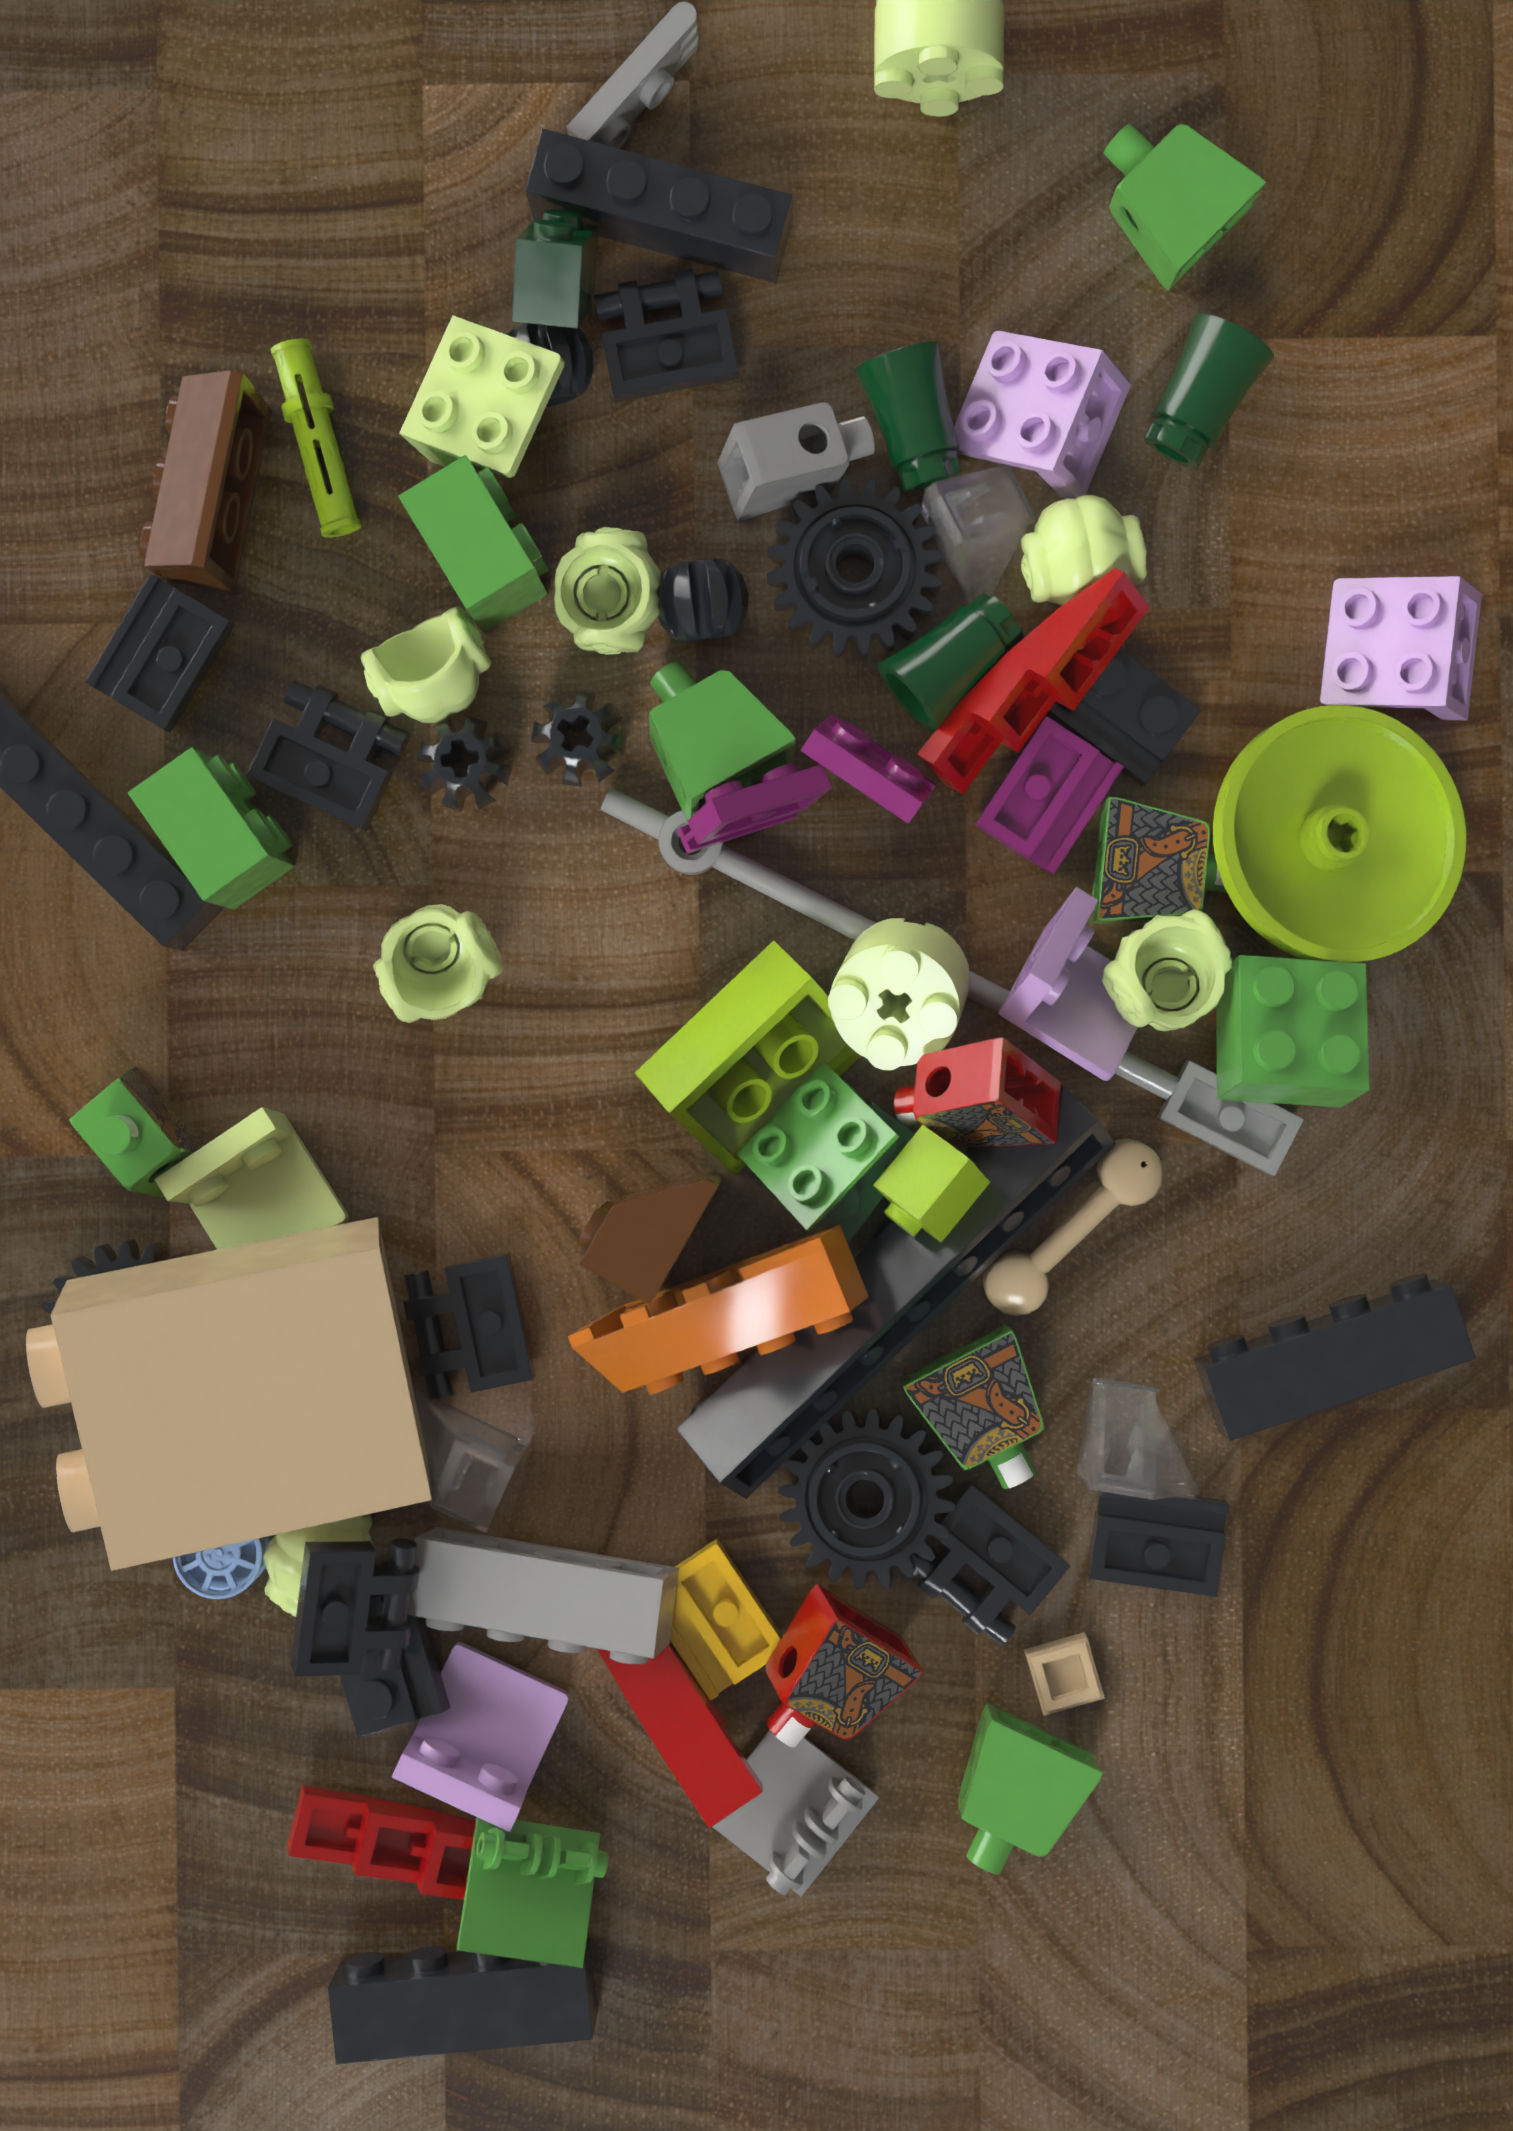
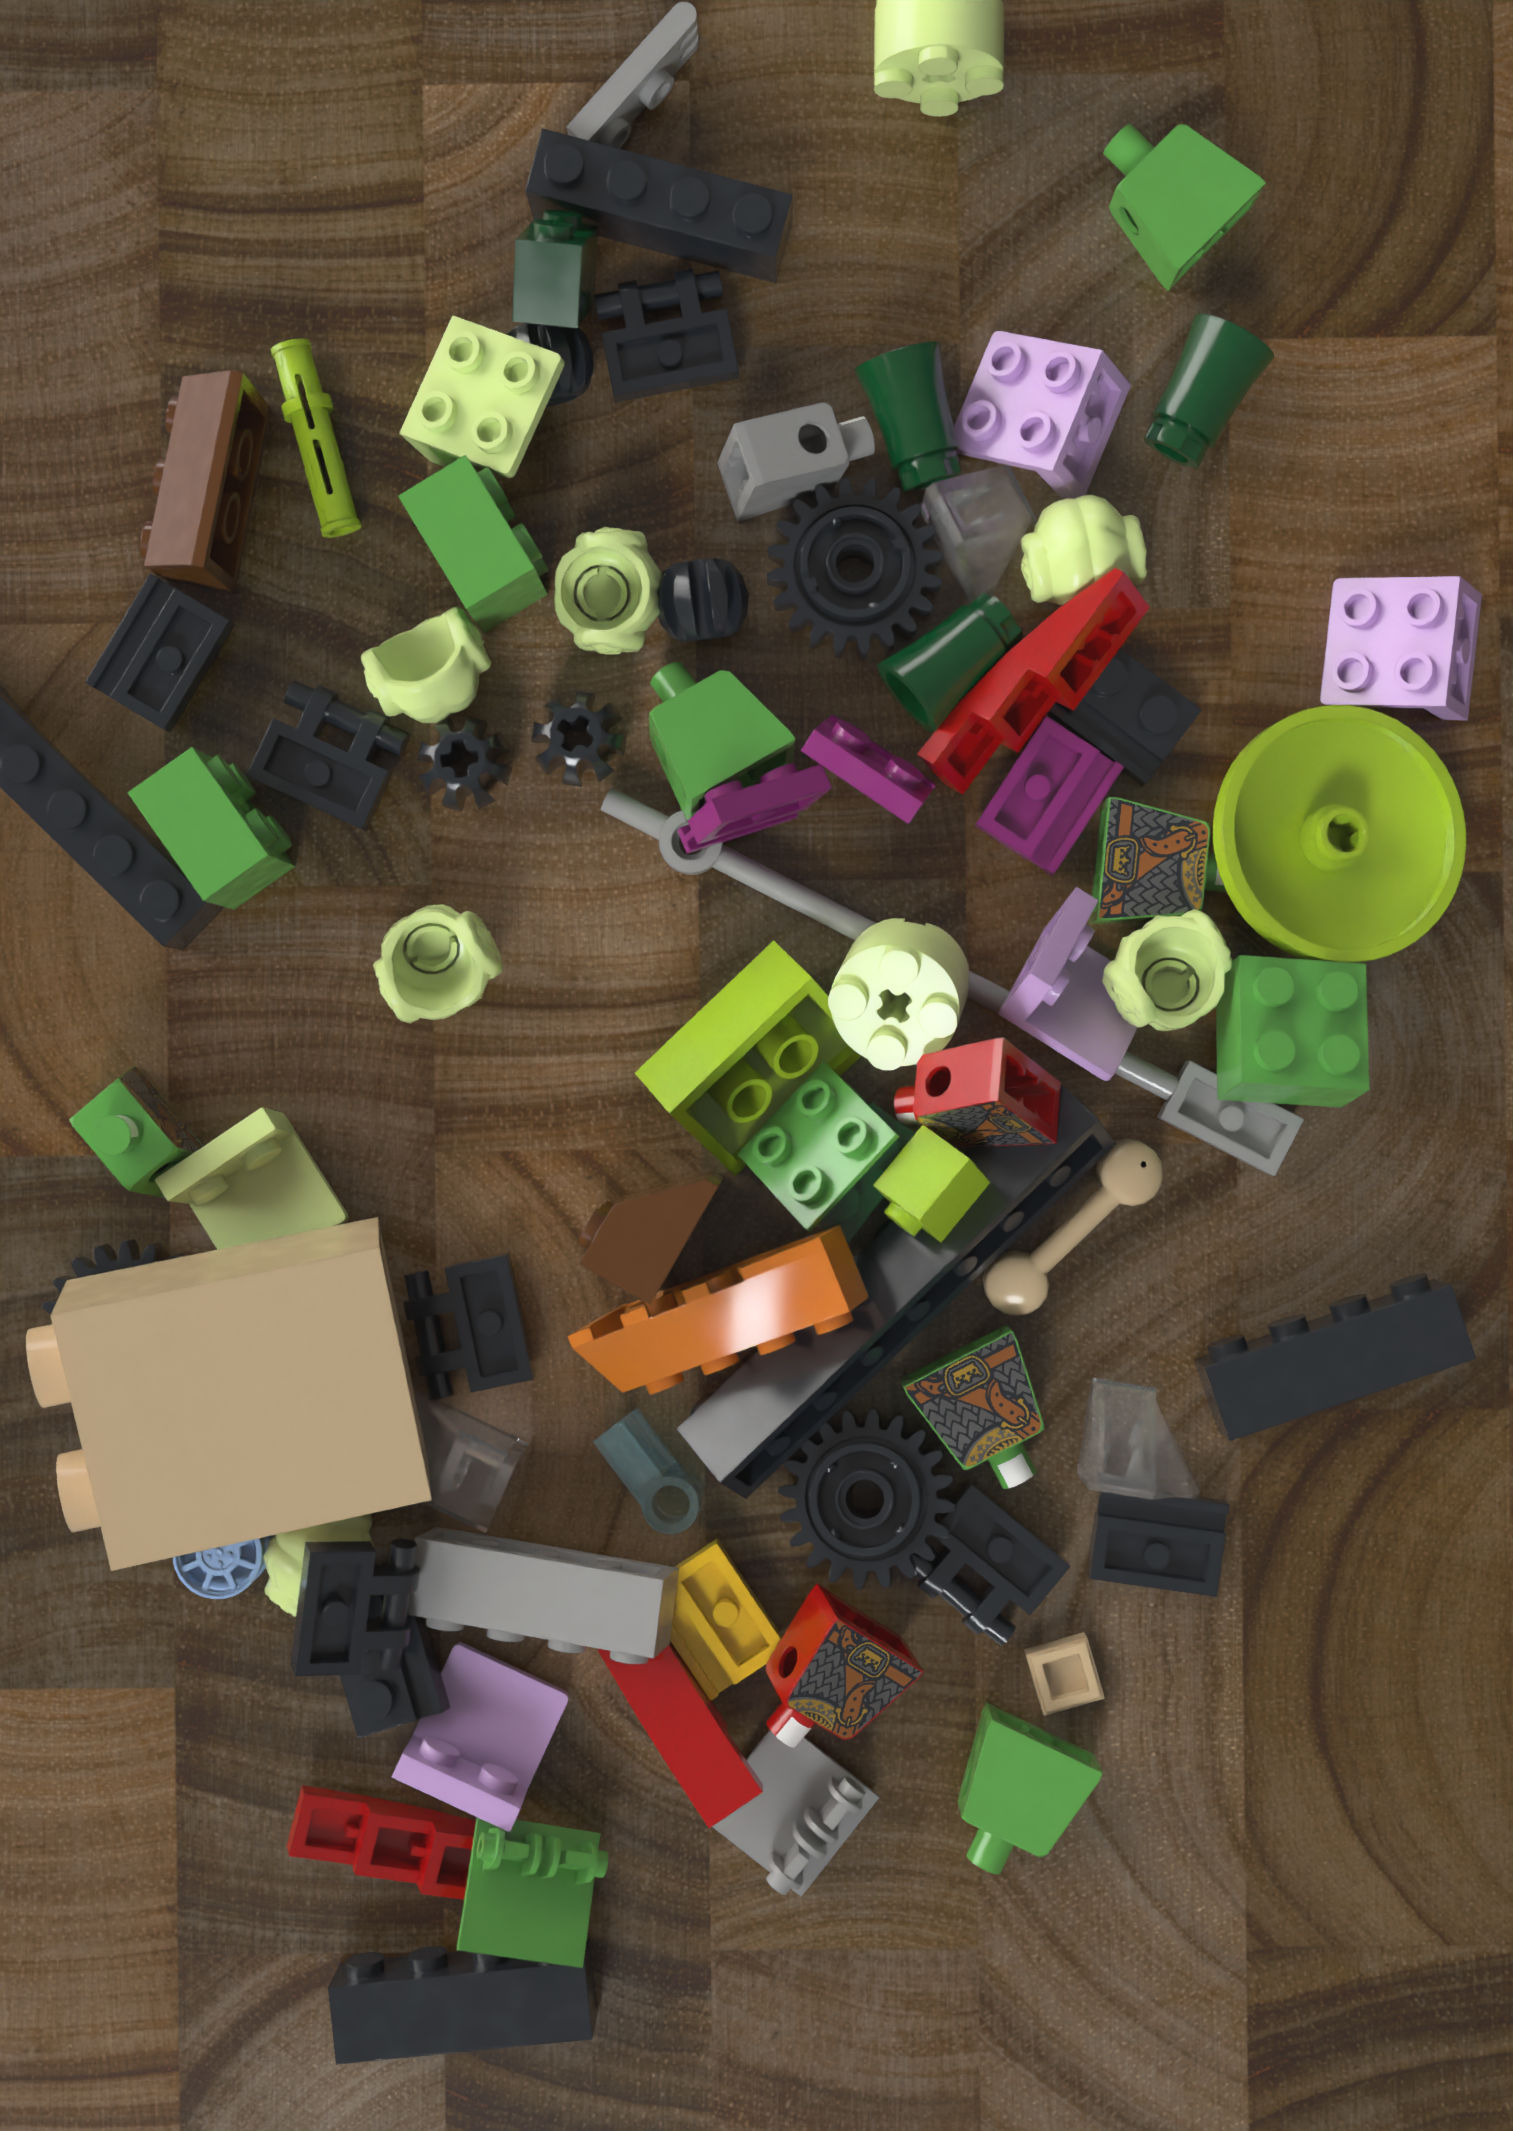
none -> clear light blue piece [593,1407,704,1535]

